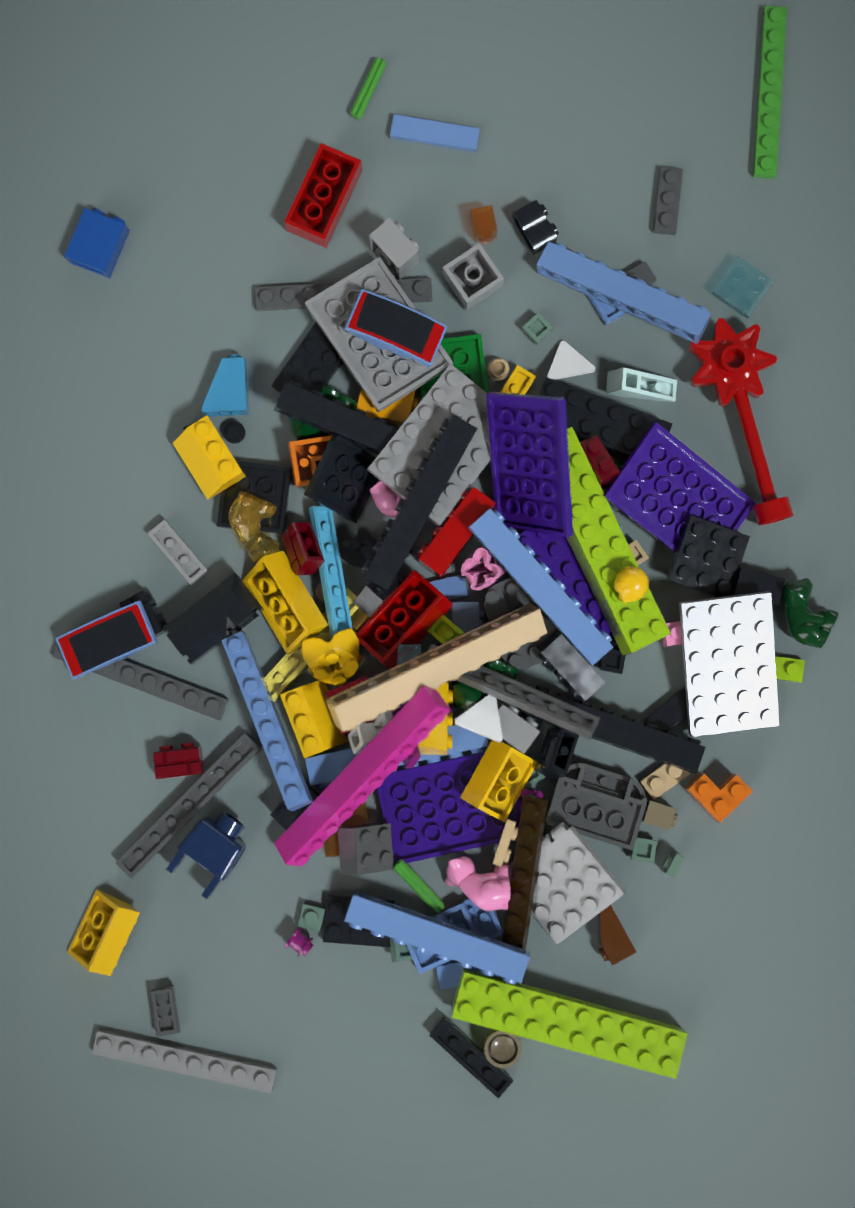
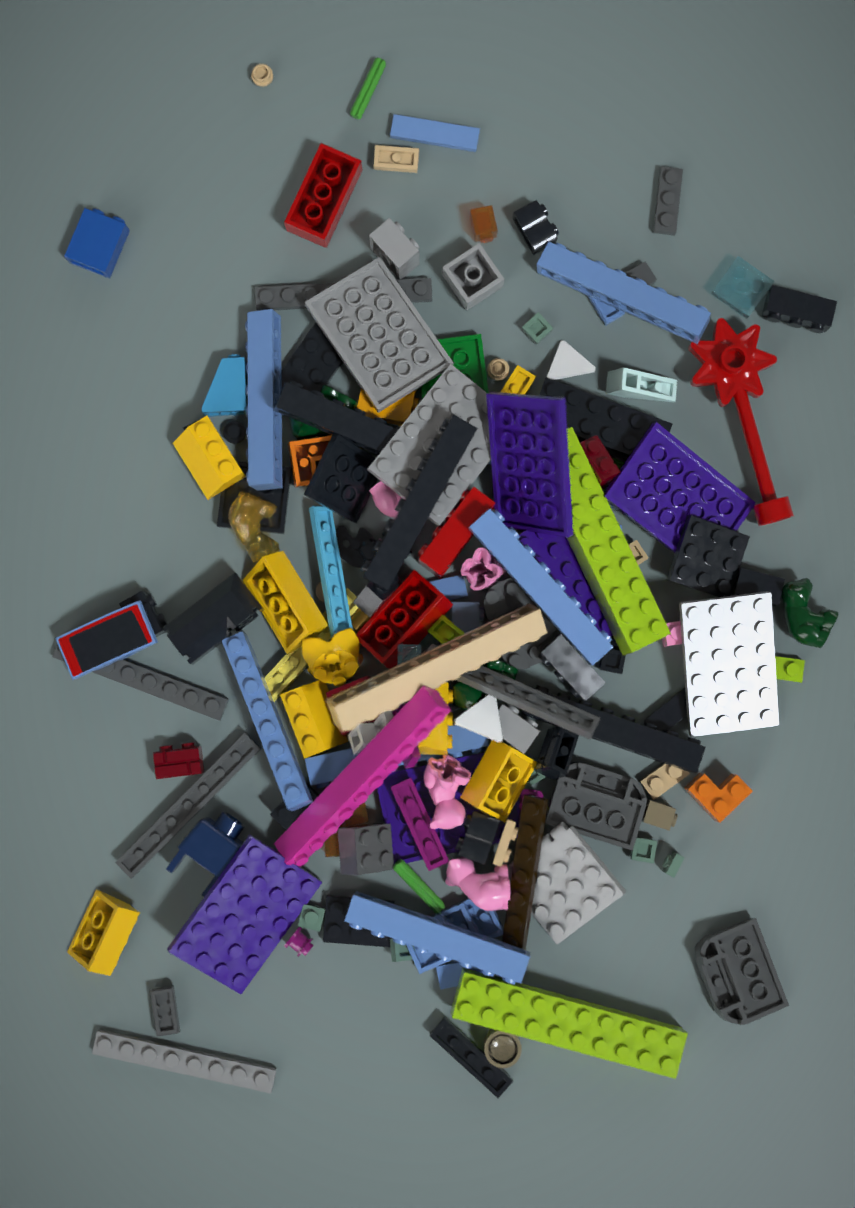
light grey plate [147,519,208,585] -> none
dark red brick [281,522,325,575] -> none
slope [343,289,448,368] -> none
reddish brown slope [598,905,636,966] -> none
yellow hair [614,566,649,604] -> none
bright green plate [753,5,787,179] -> none
none -> dark purple plate [167,835,322,994]
none -> medium blue brick [245,309,283,491]
none -> tan plate [251,64,273,87]
none -> tan plate [374,145,419,173]
none -> magenta plate [390,777,449,871]
none -> bright pink animal [423,755,471,829]
none -> black brick [455,811,500,865]
none -> dark grey plate [695,918,789,1025]
none -> black brick [761,285,837,333]

